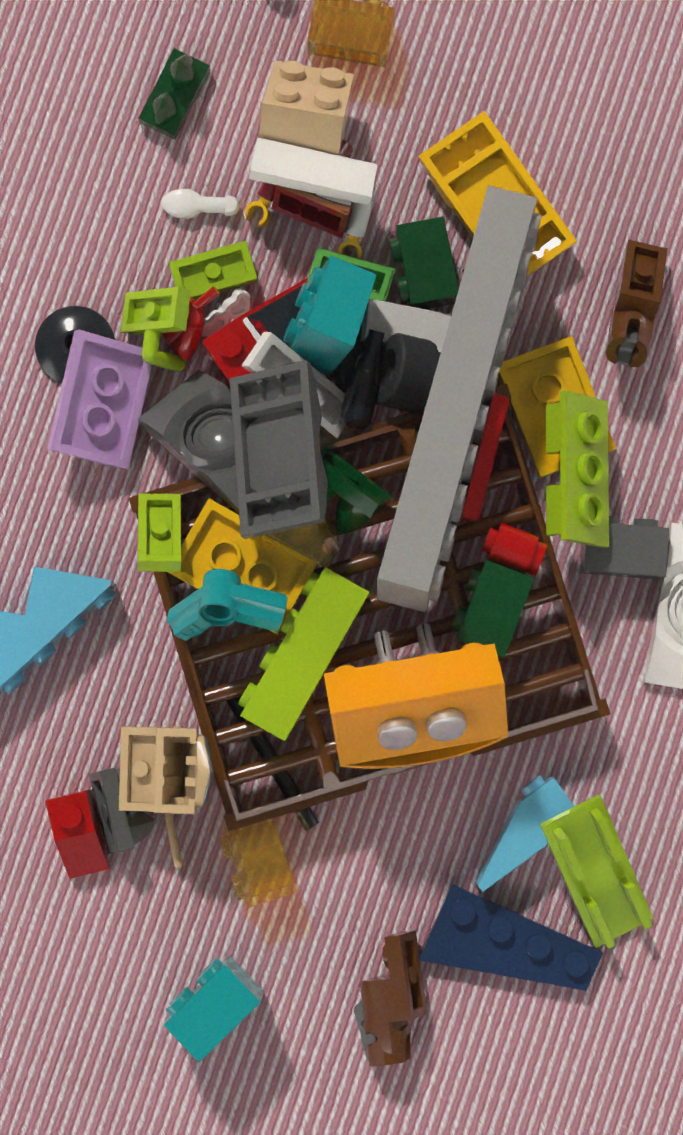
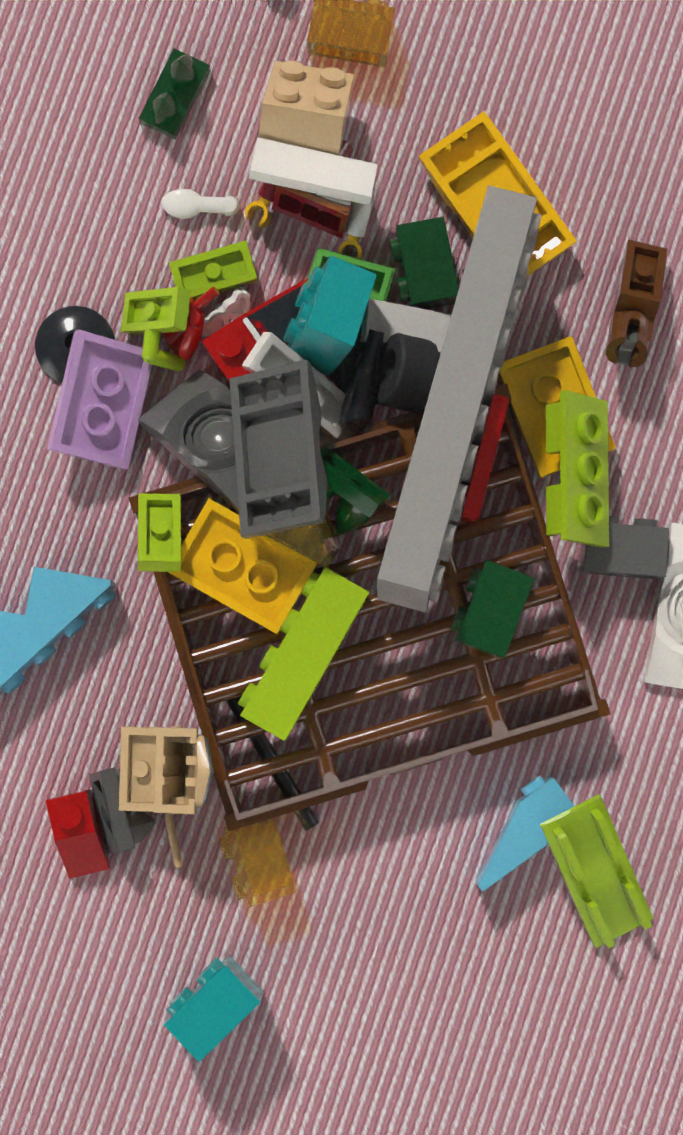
teal piece [167,569,287,641] -> none
light orange piece [324,623,509,769] -> none
reddish brown plate [354,930,427,1066] -> none
dark blue wing [419,883,603,991] -> none
red brick [481,523,547,576] -> none

